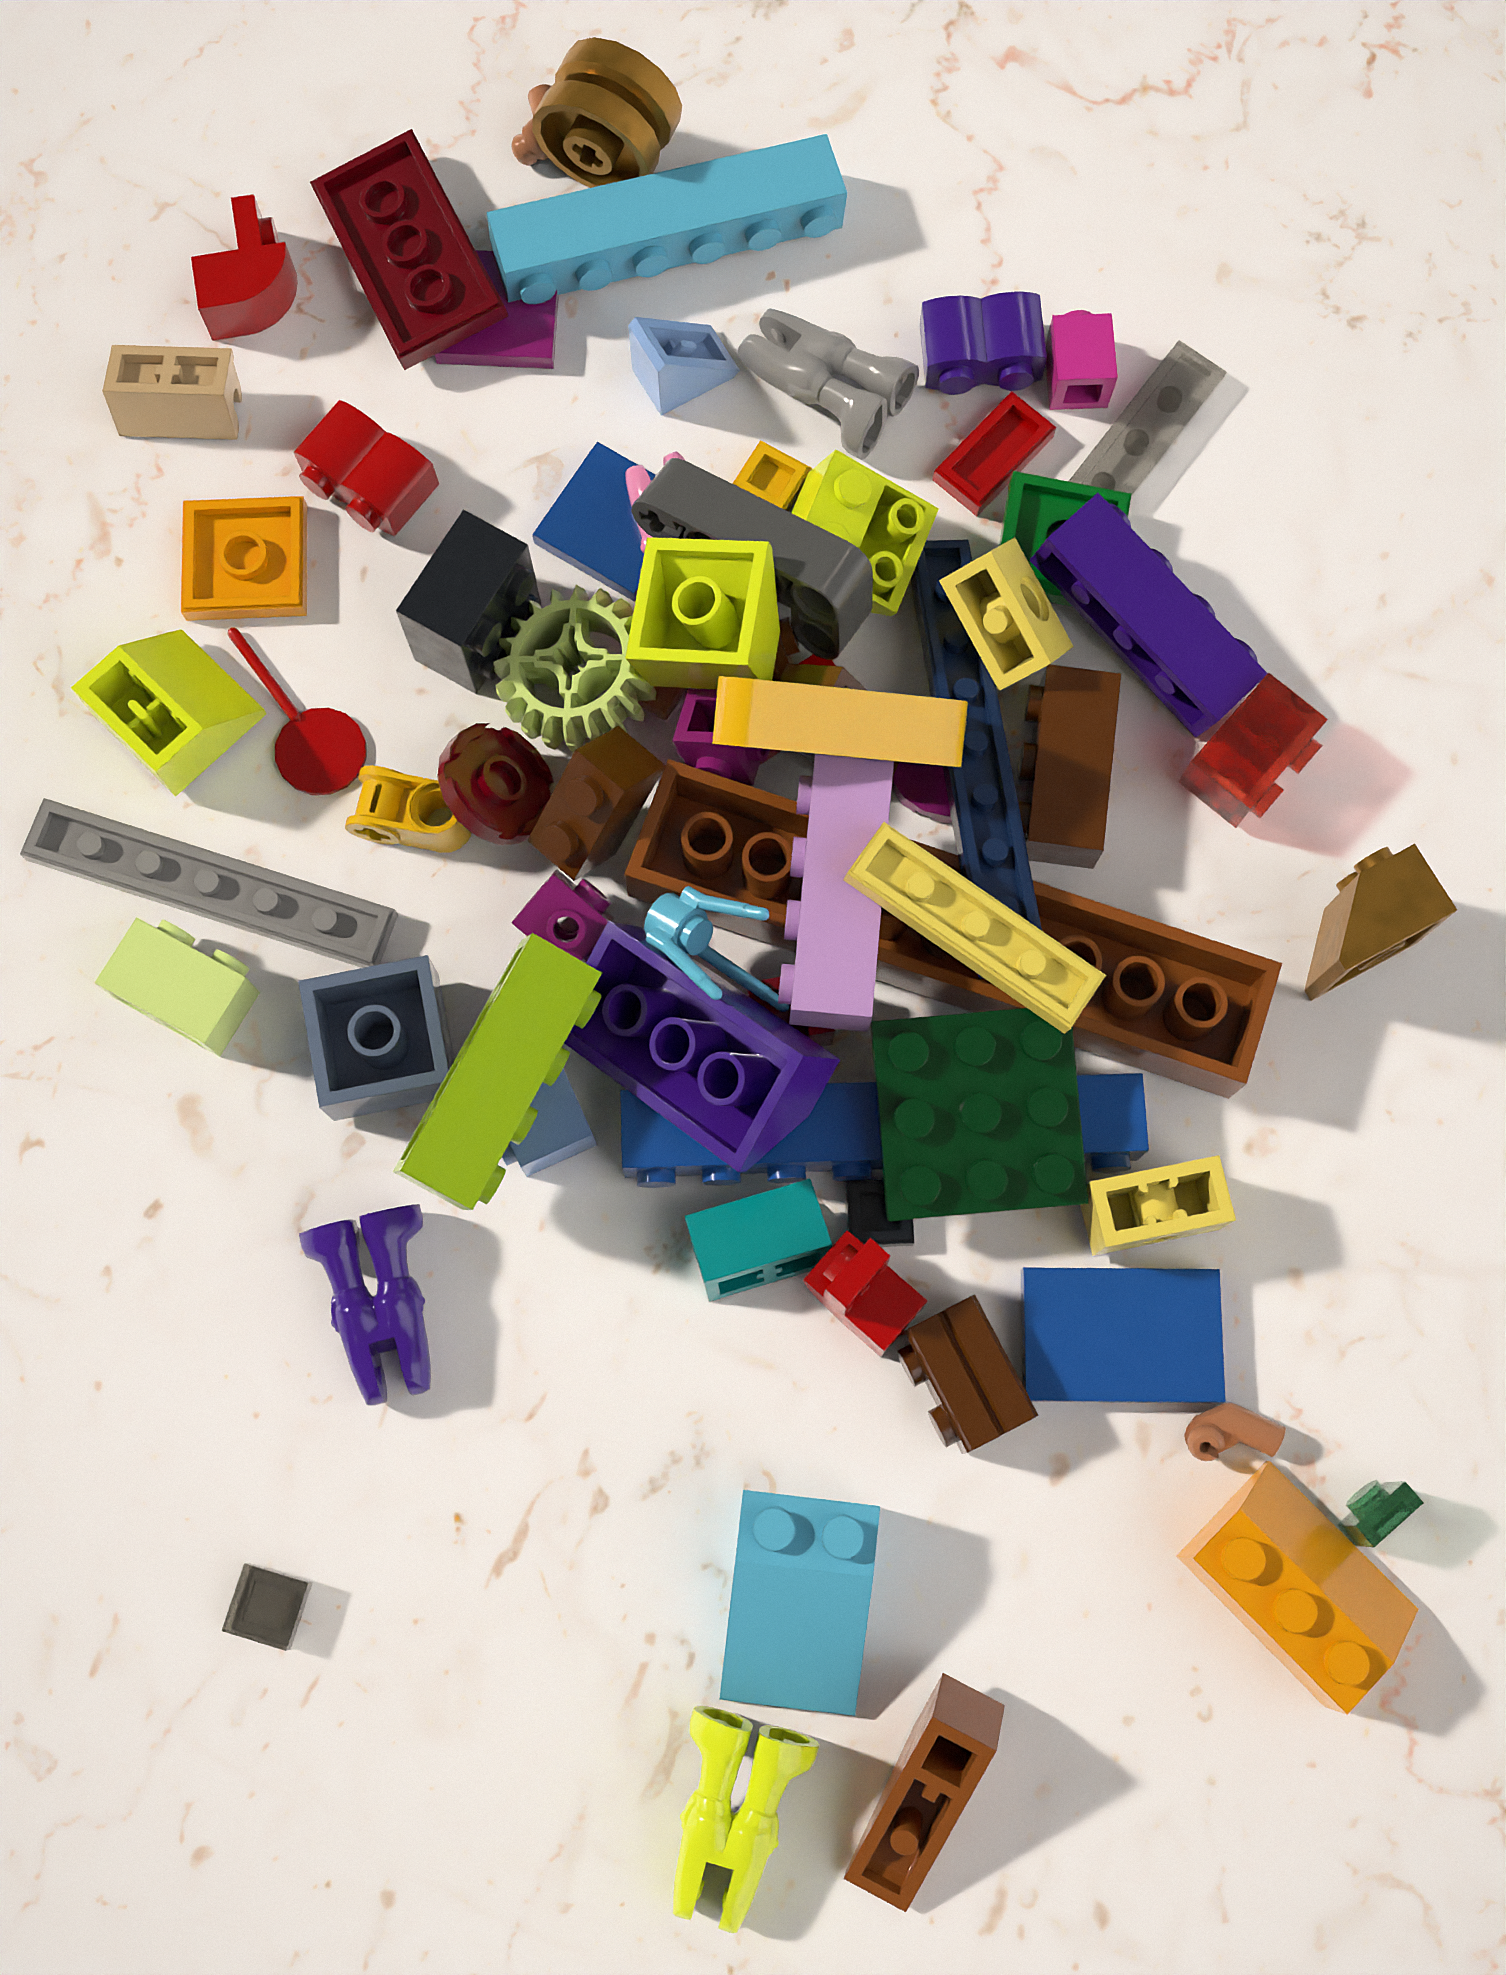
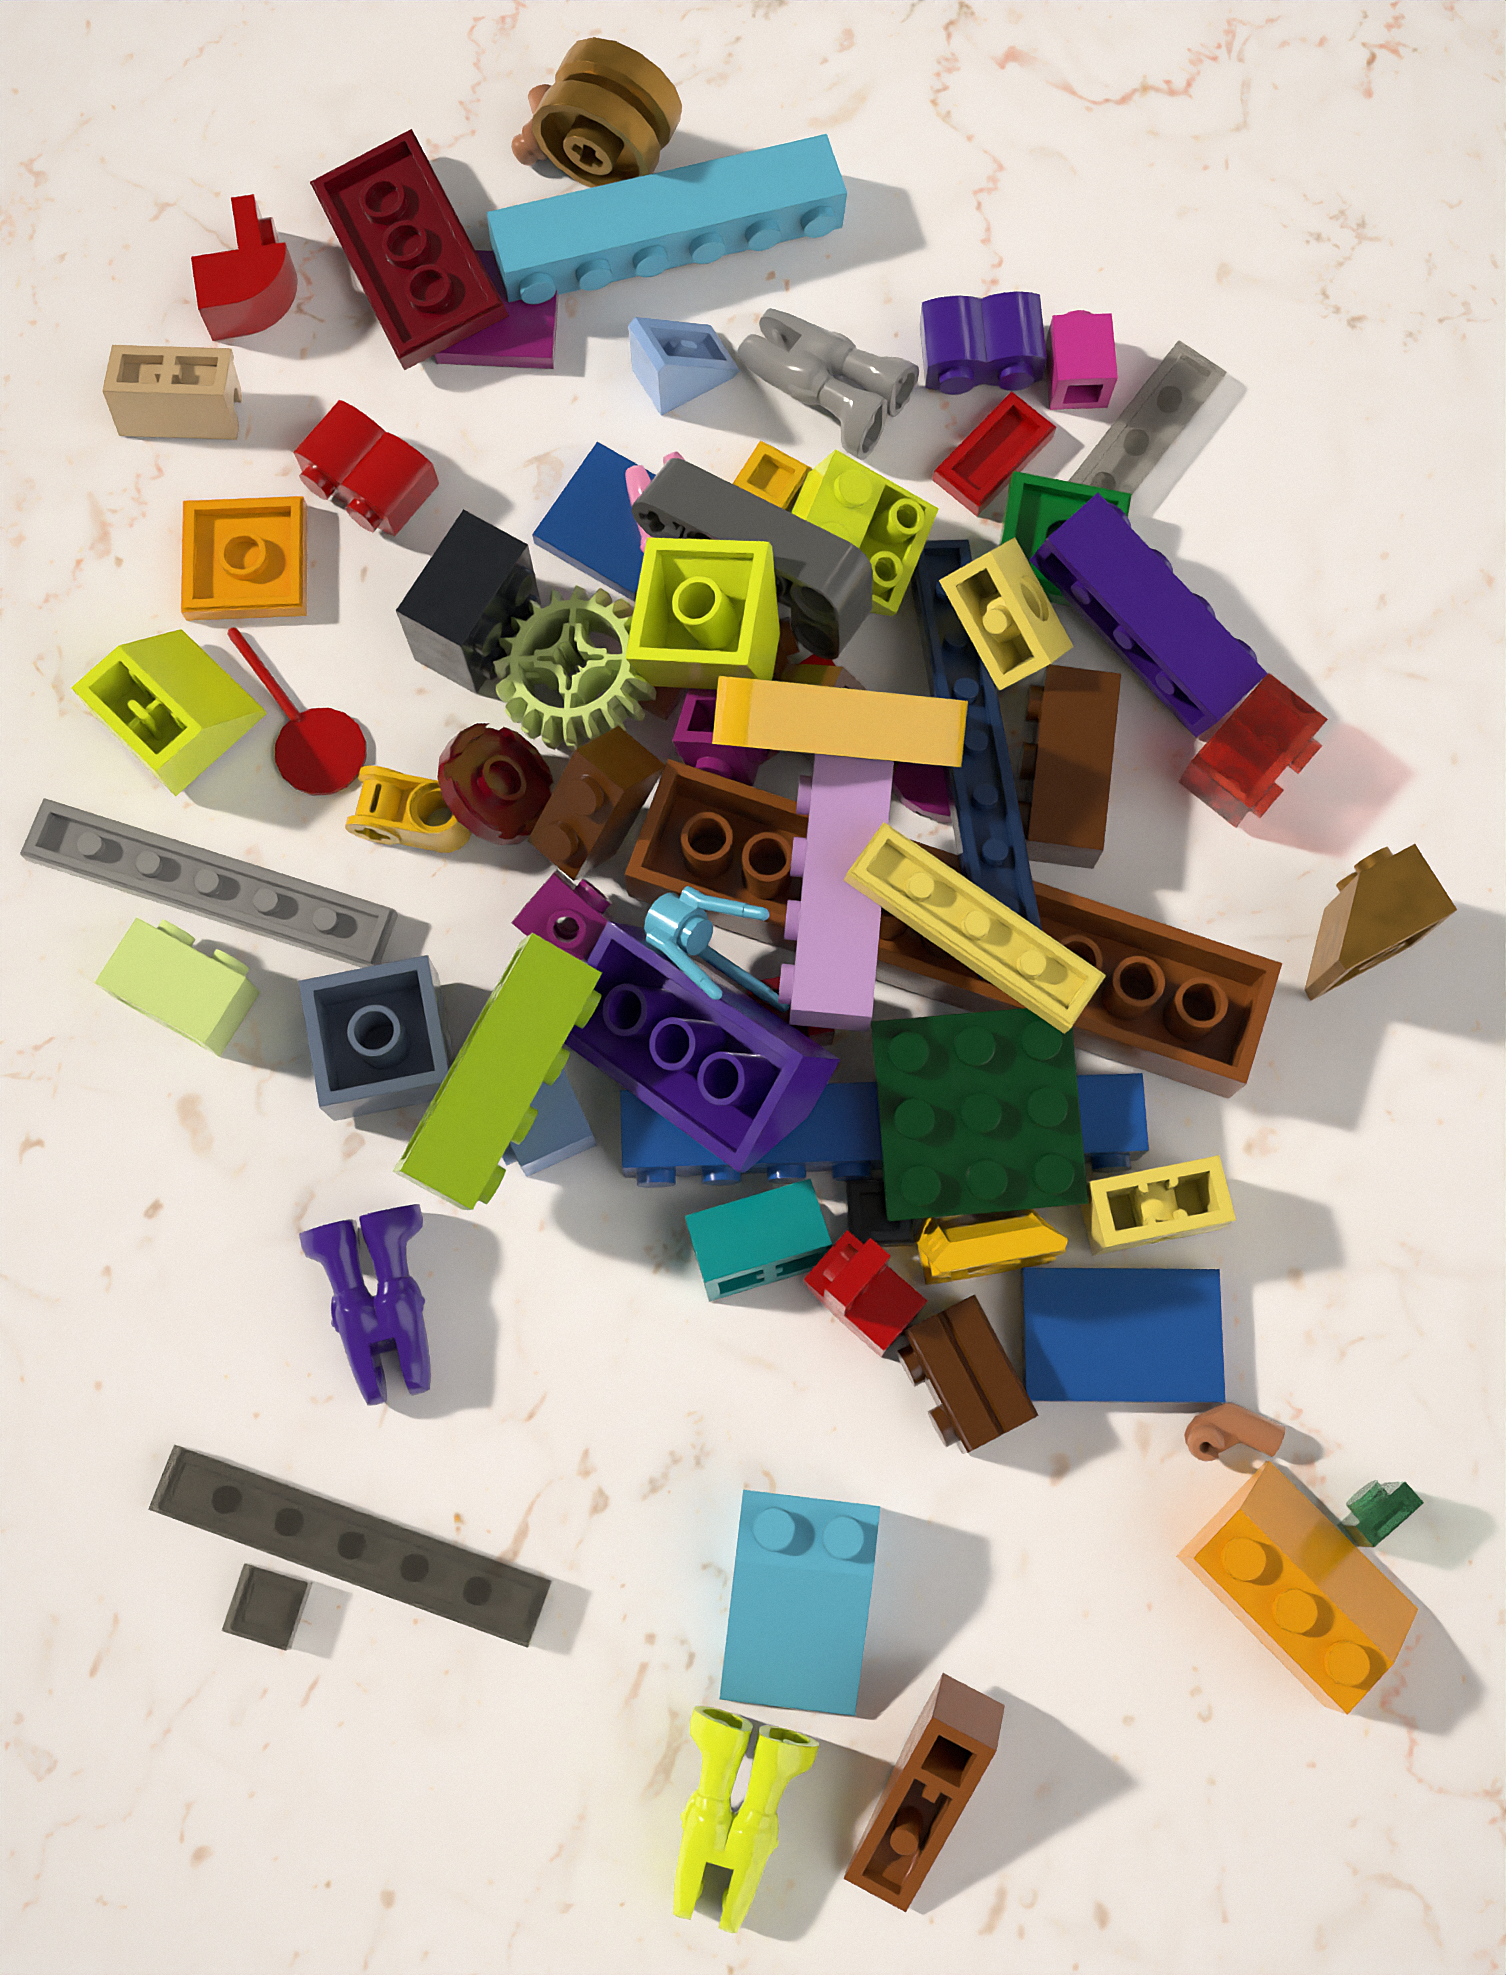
none -> clear smoke tile [148,1444,554,1648]
none -> yellow slope [914,1209,1068,1285]

